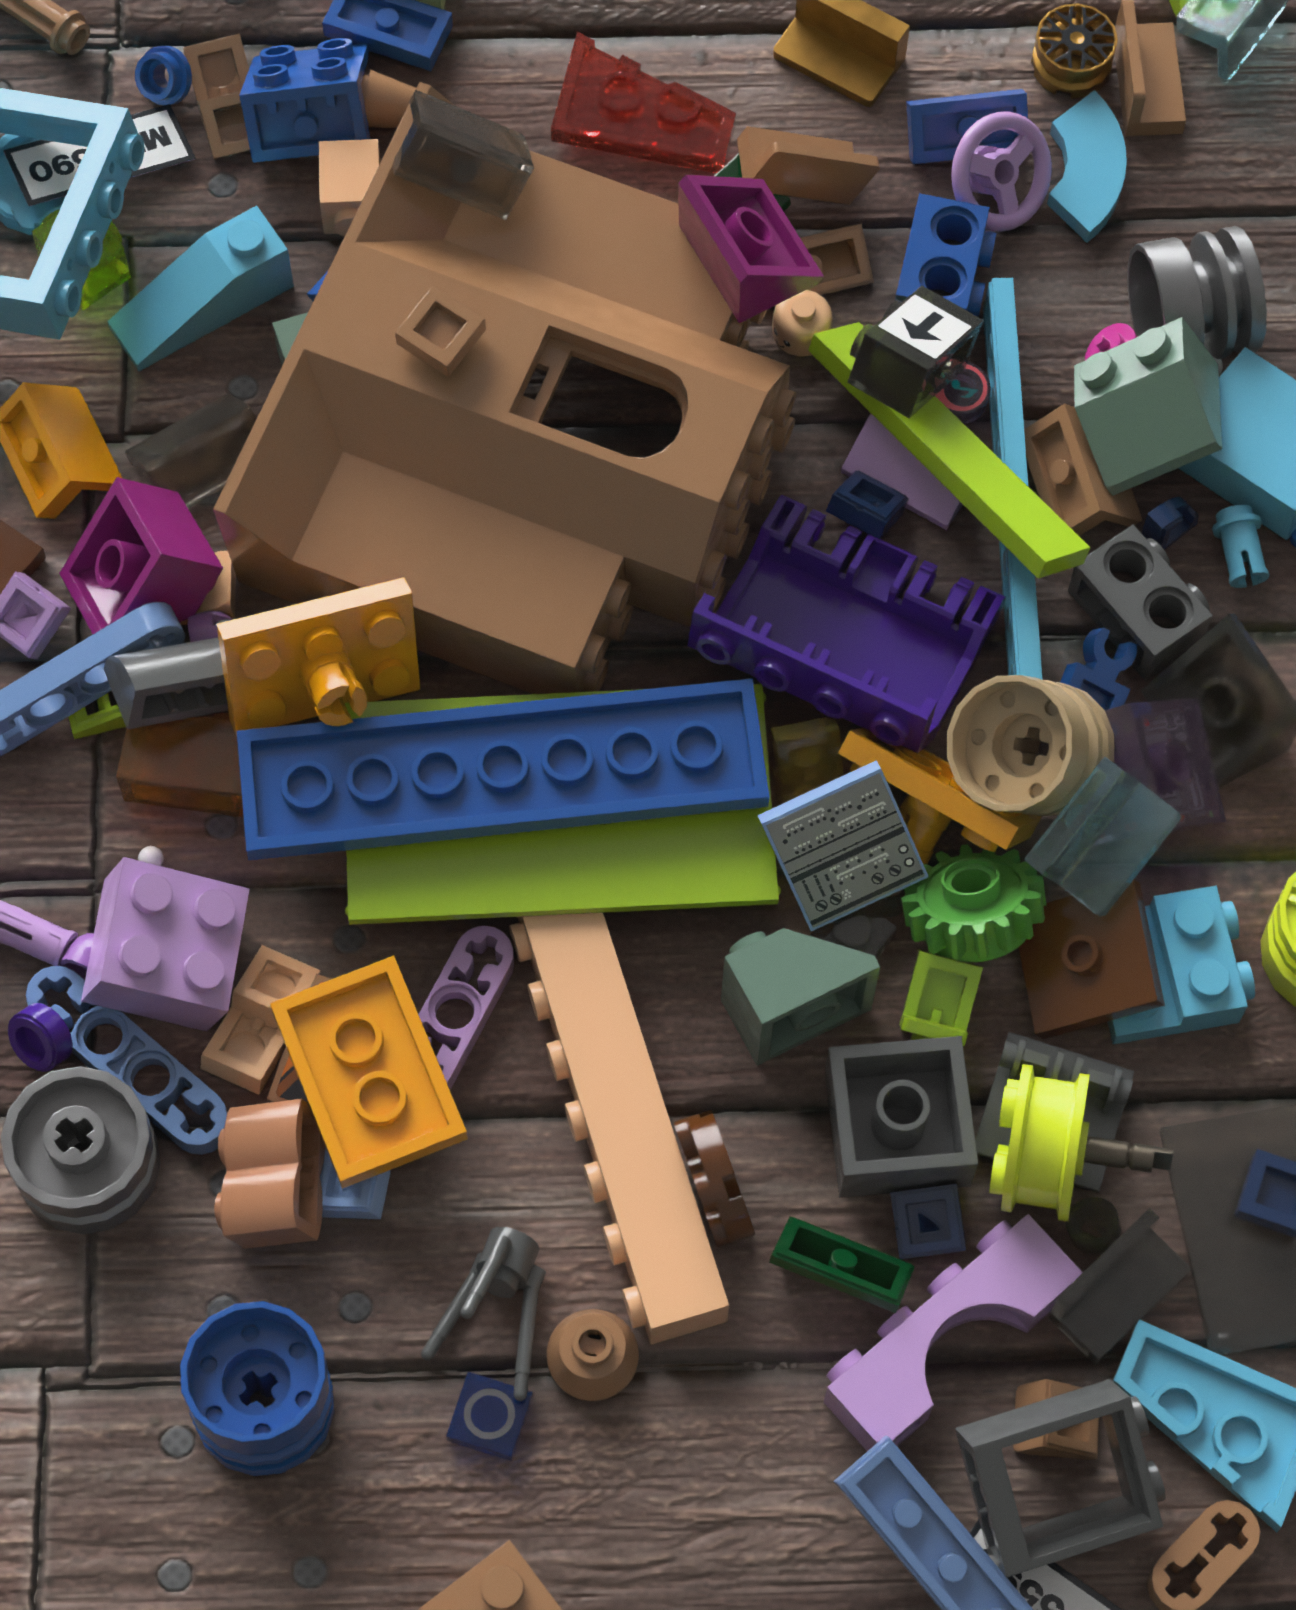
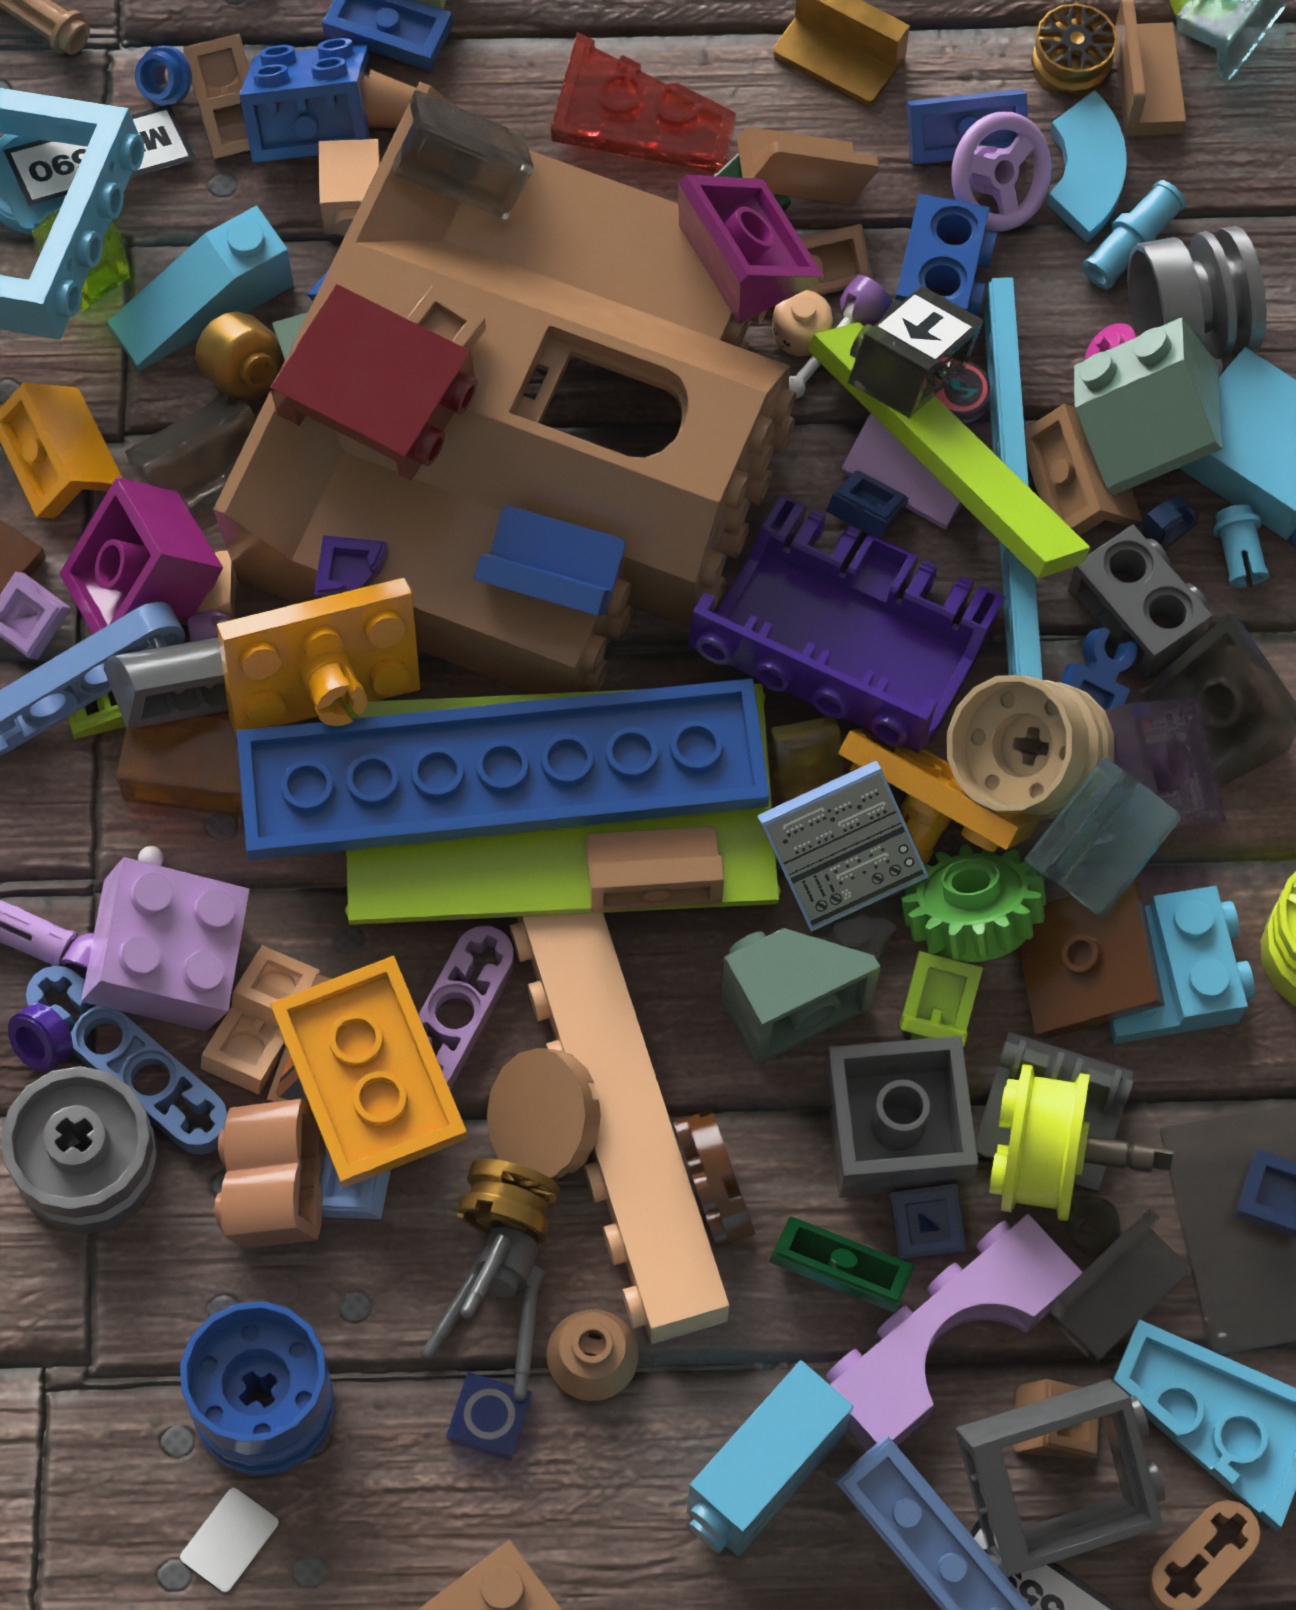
none -> white sticker [180,1488,279,1592]
none -> pearl gold head [196,311,284,401]
none -> dark red panel [270,284,478,481]
none -> dark purple tile [314,535,389,599]
none -> pearl gold wheel [456,1159,560,1244]
none -> blue panel [473,506,627,616]
none -> medium nougat tile [487,1048,601,1181]
none -> medium nougat panel [586,827,724,912]
none -> medium azure brick [687,1360,854,1557]
none -> medium lavender hinge [789,275,893,400]
none -> medium azure pin [1082,180,1186,290]

